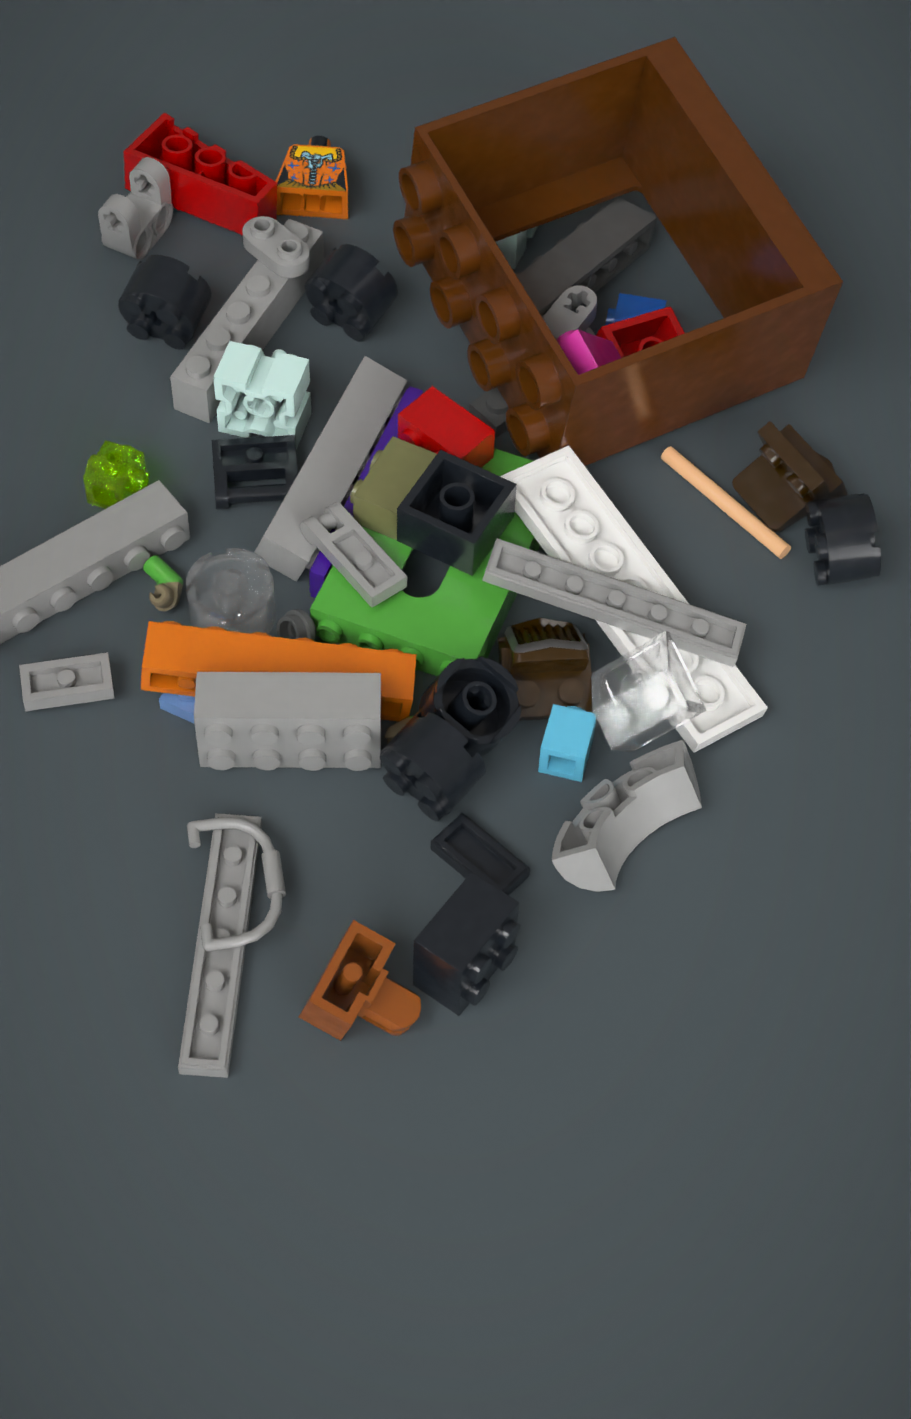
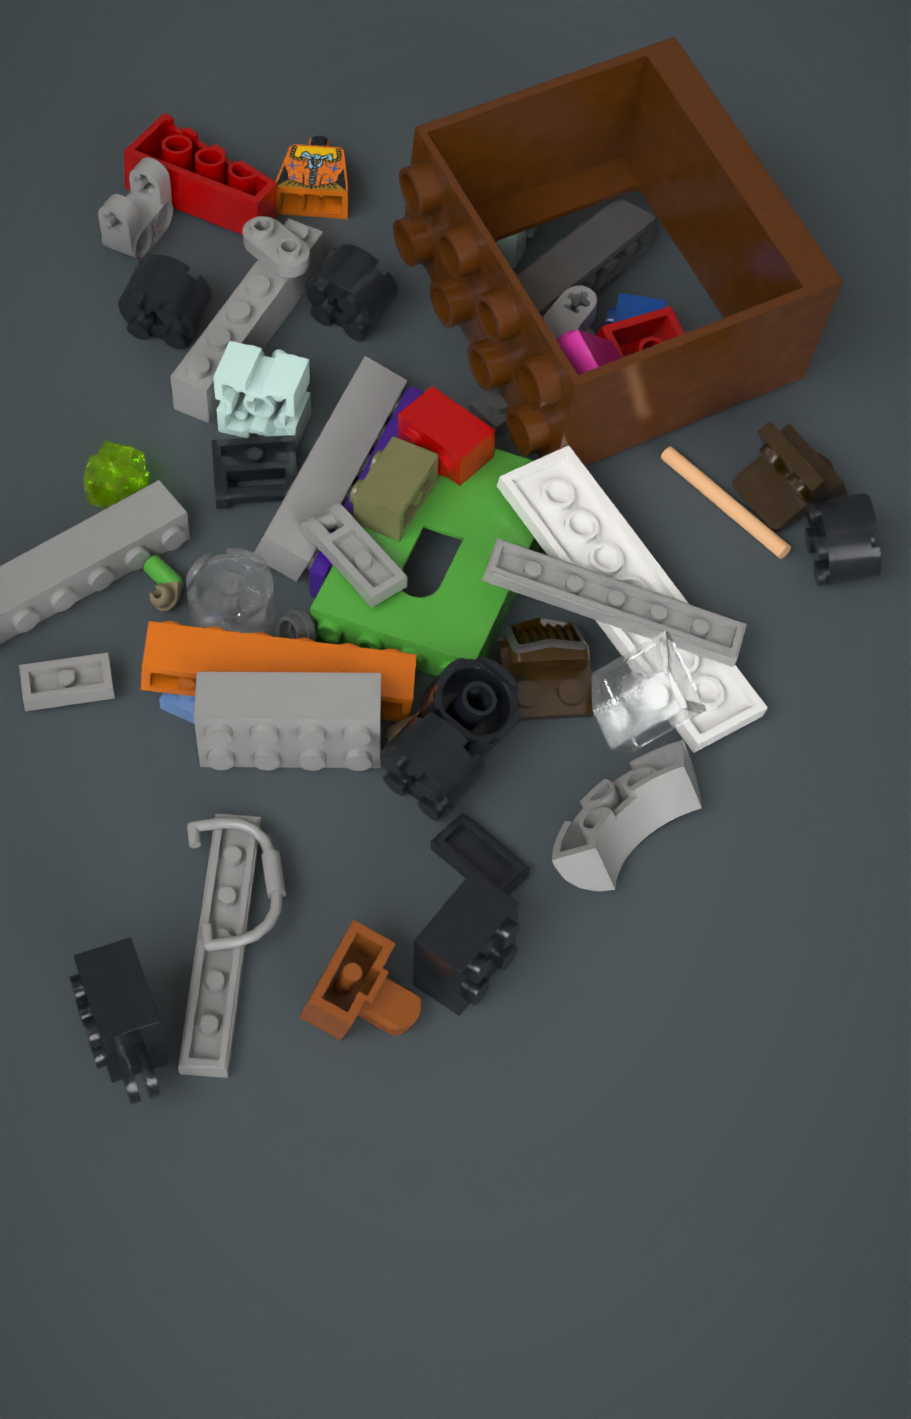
black brick [397,450,517,576] -> none
medium azure brick [538,704,597,782] -> none
none -> black brick [69,937,168,1105]

